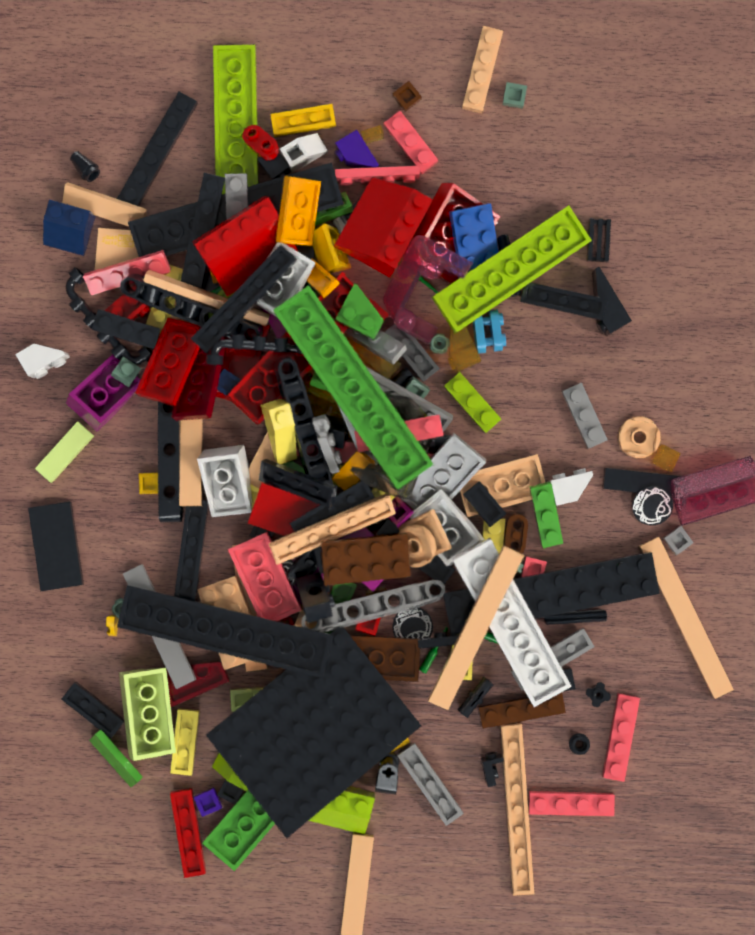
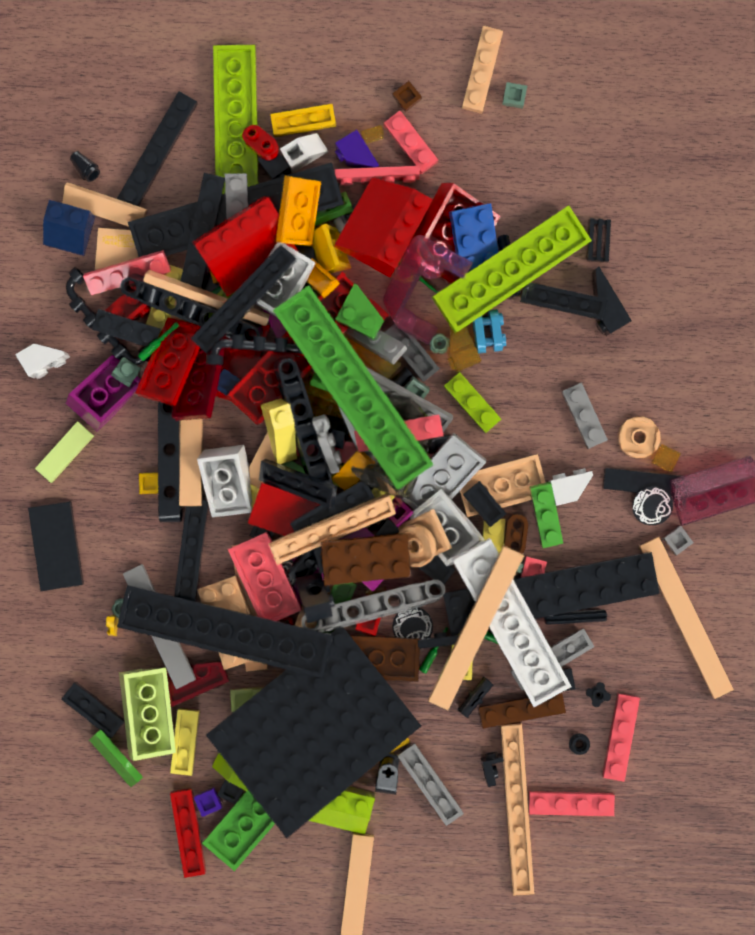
none -> green piece [138,322,180,361]

